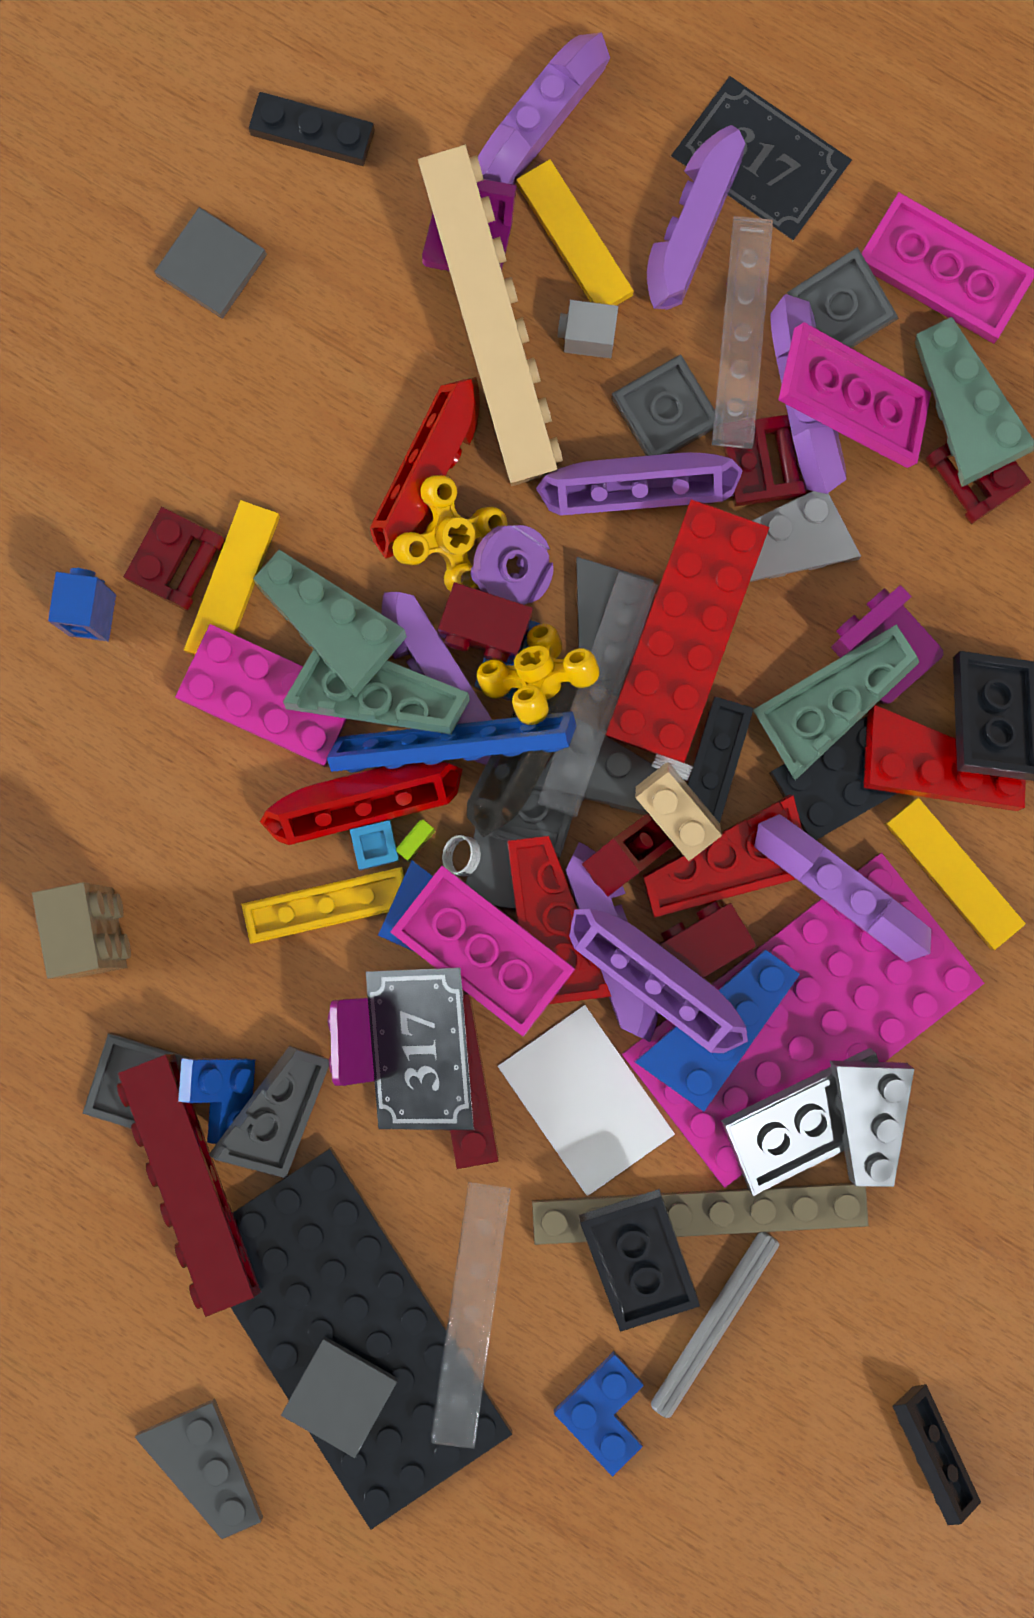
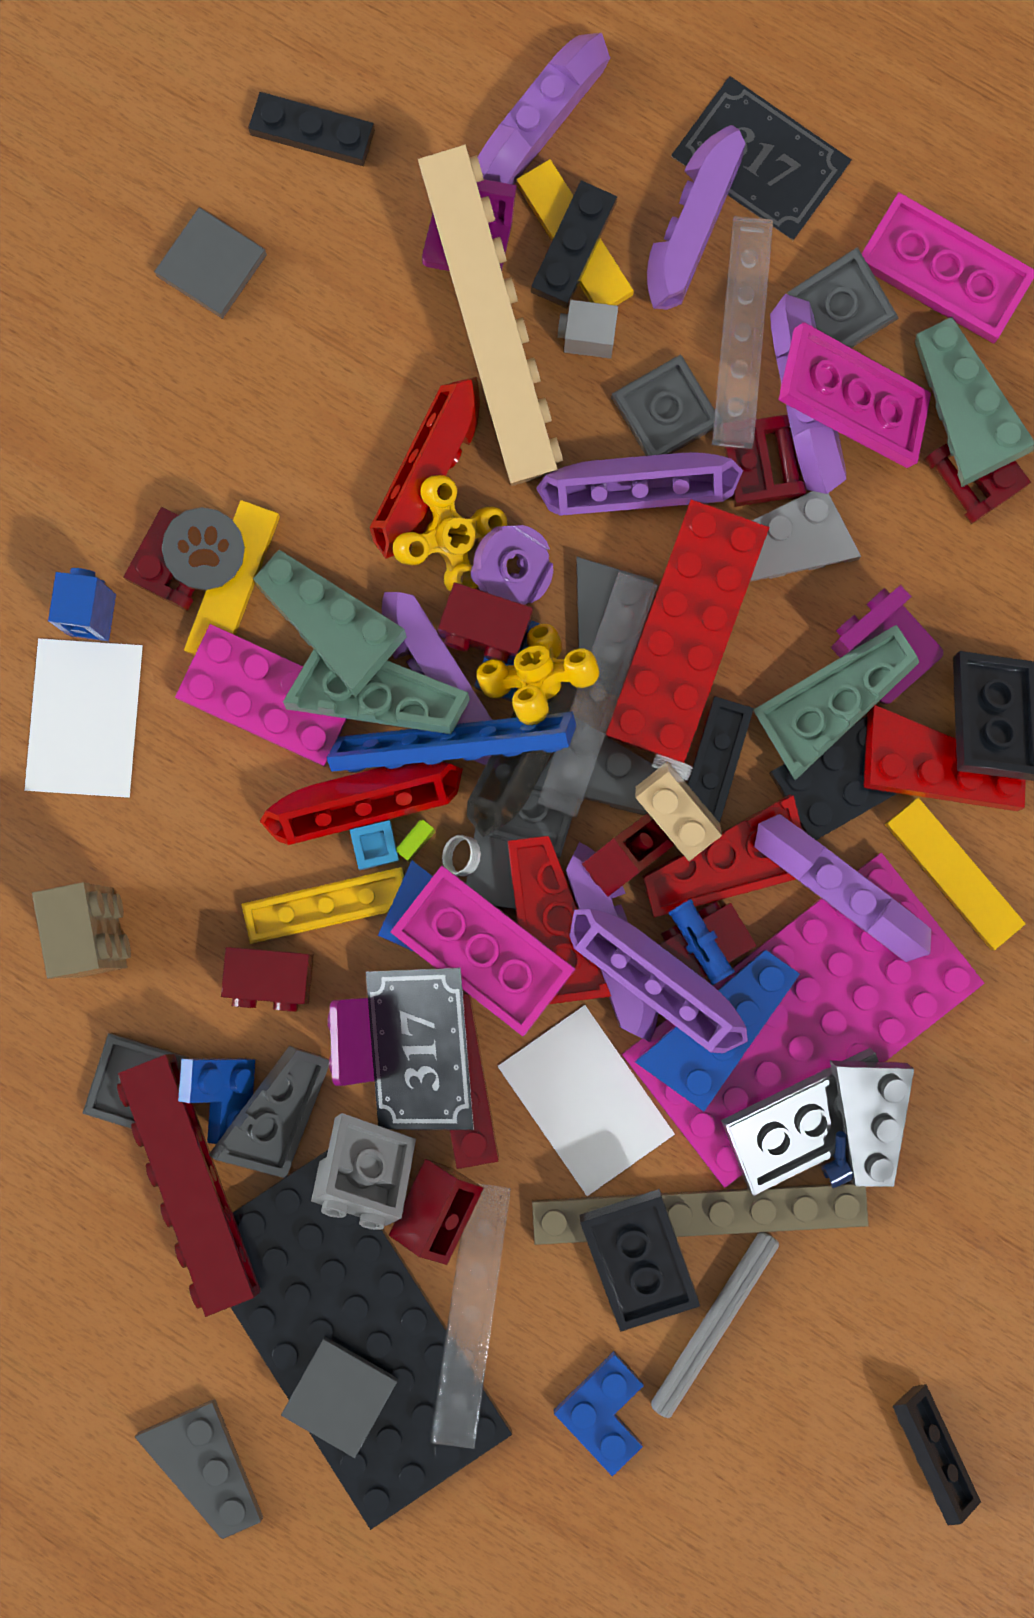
none -> white sticker [24,638,143,798]
none -> dark grey tile [162,507,245,590]
none -> dark red brick [221,947,314,1012]
none -> light grey plate [311,1113,416,1230]
none -> dark red brick [389,1159,484,1265]
none -> black plate [531,180,617,308]
none -> blue pin [668,899,735,985]
none -> dark blue hand [821,1131,853,1189]

